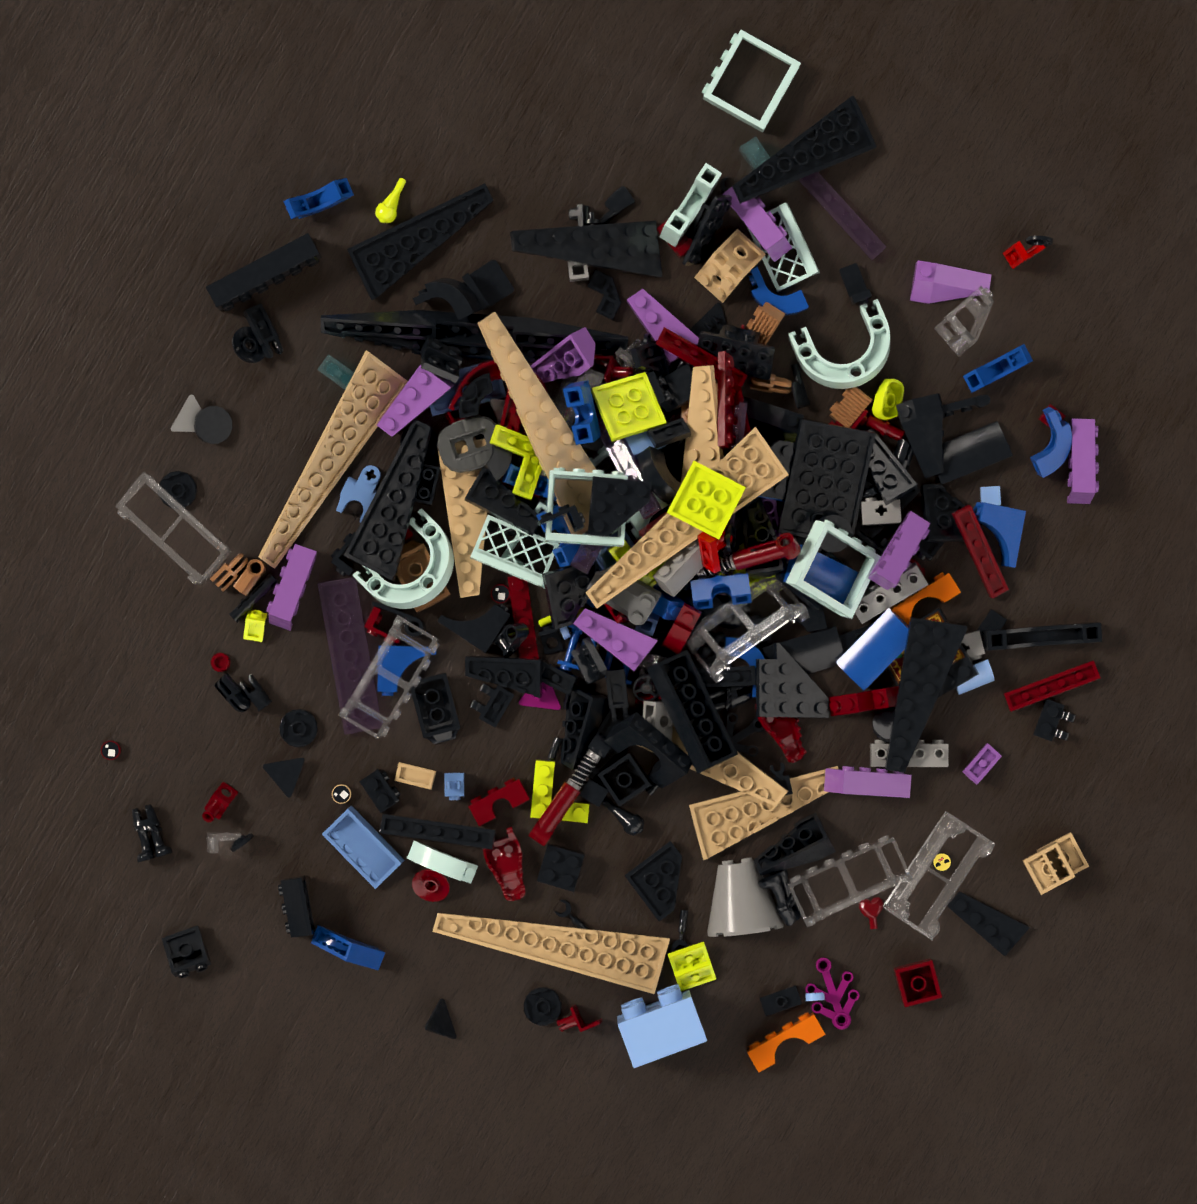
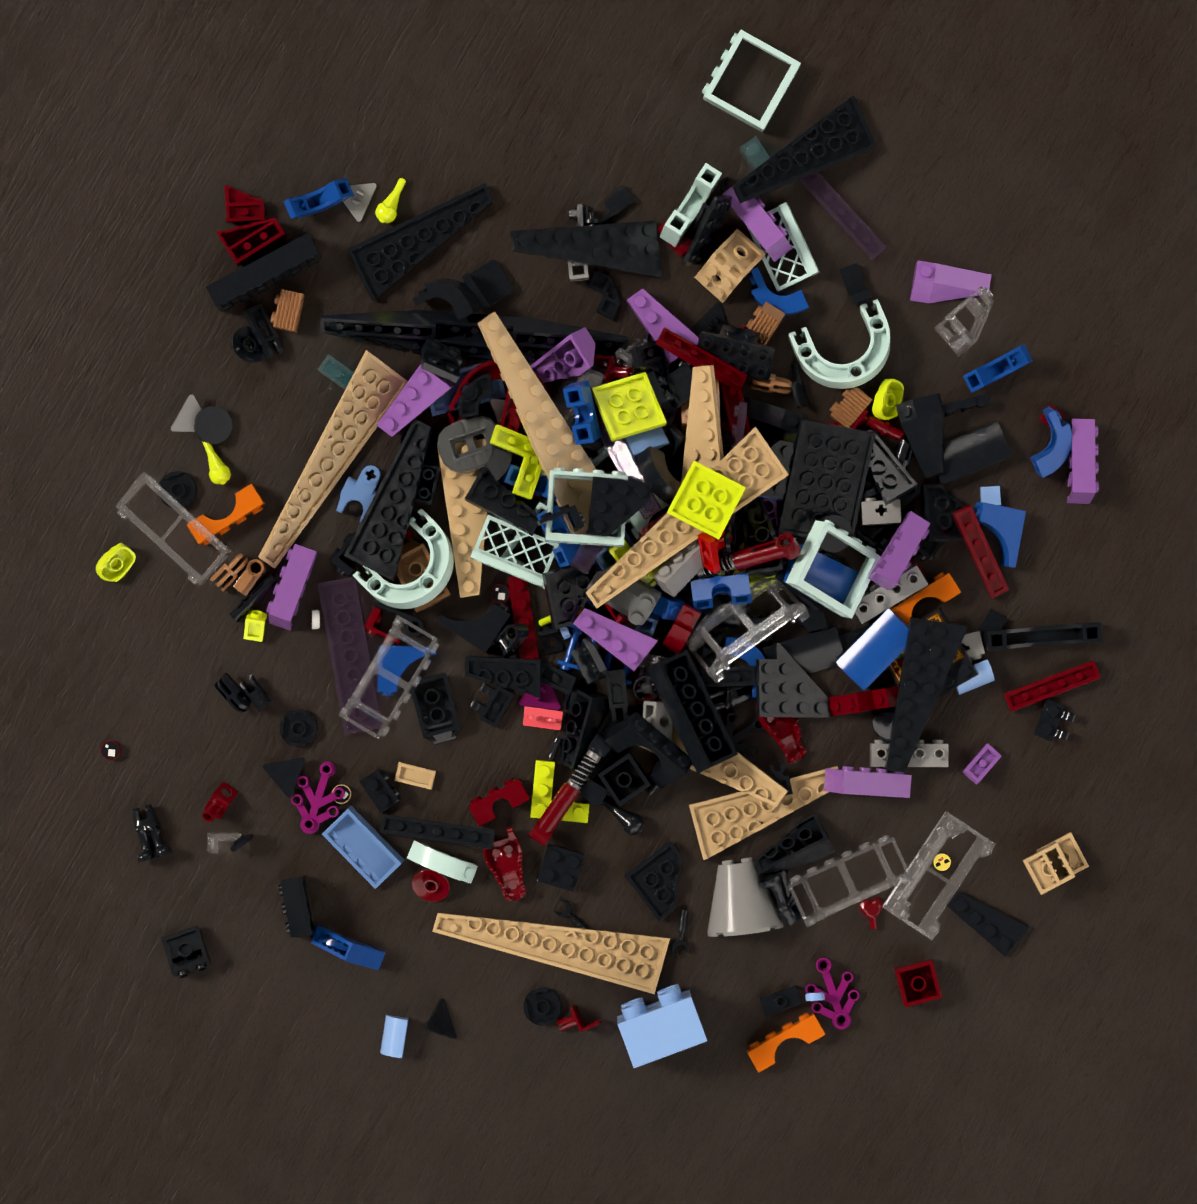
dark red tile [211,653,231,672] -> none
medium blue brick [444,773,465,800] -> none
black plate [647,418,691,449] -> none
neon yellow slope [668,942,716,991] -> none
dark red plate [718,351,734,451] -> none
red piece [1002,236,1053,269] -> none
none -> neon yellow piece [96,543,136,582]
none -> orange arch [186,484,265,546]
none -> neon yellow piece [202,441,231,485]
none -> dark red wedge [216,217,287,267]
none -> dark red wing [224,185,265,223]
none -> medium nougat brick [271,289,305,333]
none -> magenta plant [291,762,345,834]
none -> white tile [311,610,320,629]
none -> light grey piece [343,183,377,222]
none -> light blue brick [380,1015,409,1058]
none -> coral bracket [523,706,563,730]

